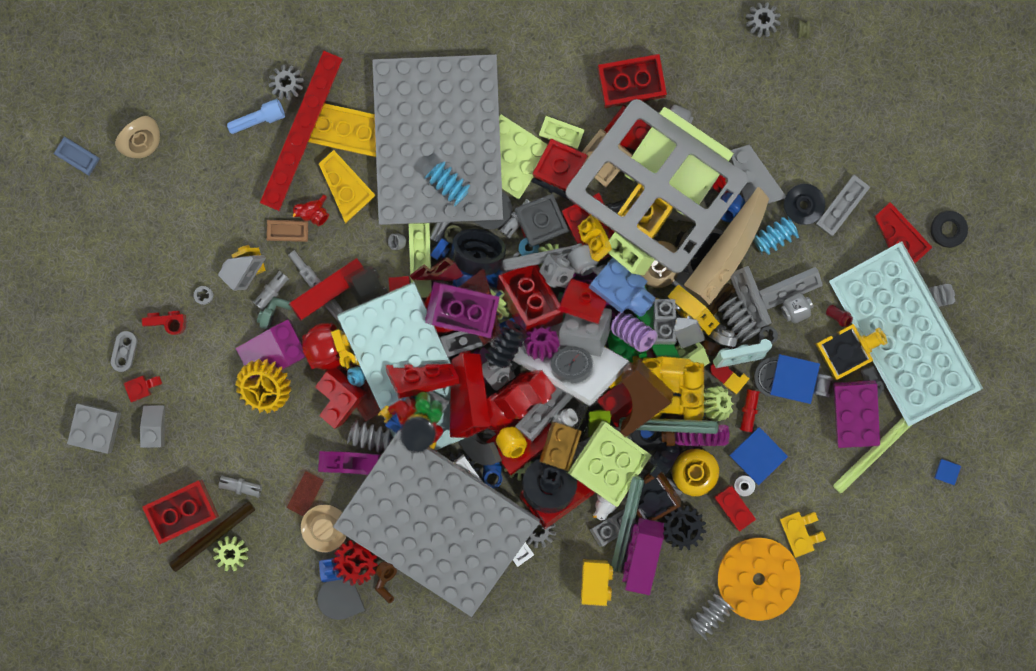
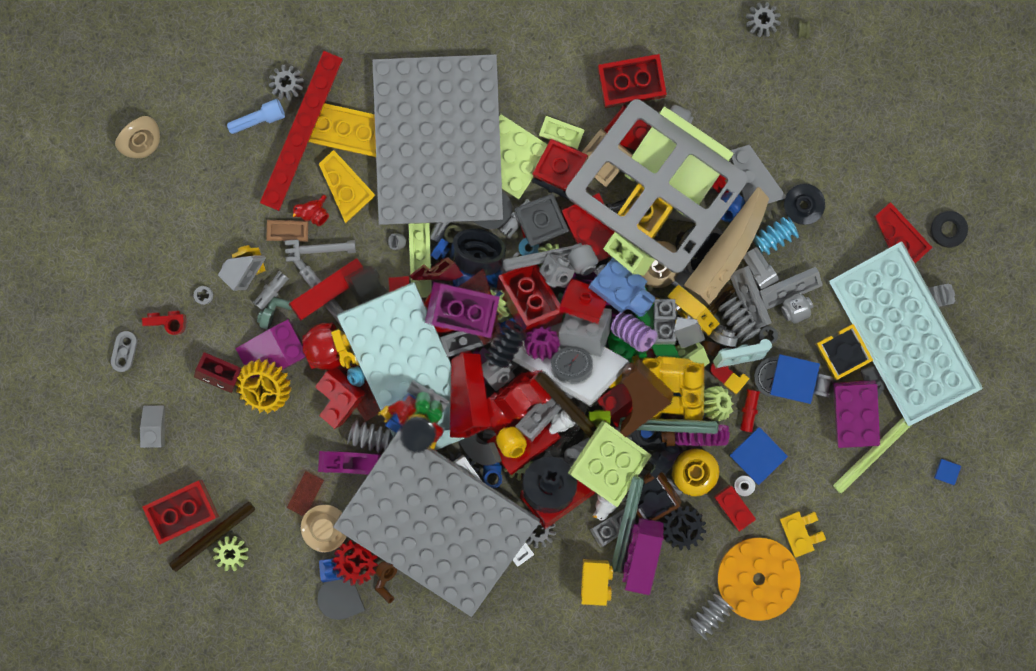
sand blue tile [54,137,100,176] -> none
light grey brick [67,403,121,454] -> none
red plate [123,376,163,402] -> none
light grey pin [219,475,262,498] -> none
red wing [386,364,459,399] -> none
medium azure piece [425,161,470,207] -> none
pearl gold plate [540,422,582,471] -> none
yellow slope [578,215,612,262] -> none
light grey plate [816,175,870,237] -> none
dark red pin [826,304,853,327] -> none
yellow bush [860,327,887,353] -> none
none -> dark red brick [194,352,242,393]
none -> light grey hinge [285,240,356,262]
none -> dark brown axle [535,371,597,438]
none -> light grey piece [743,247,779,290]

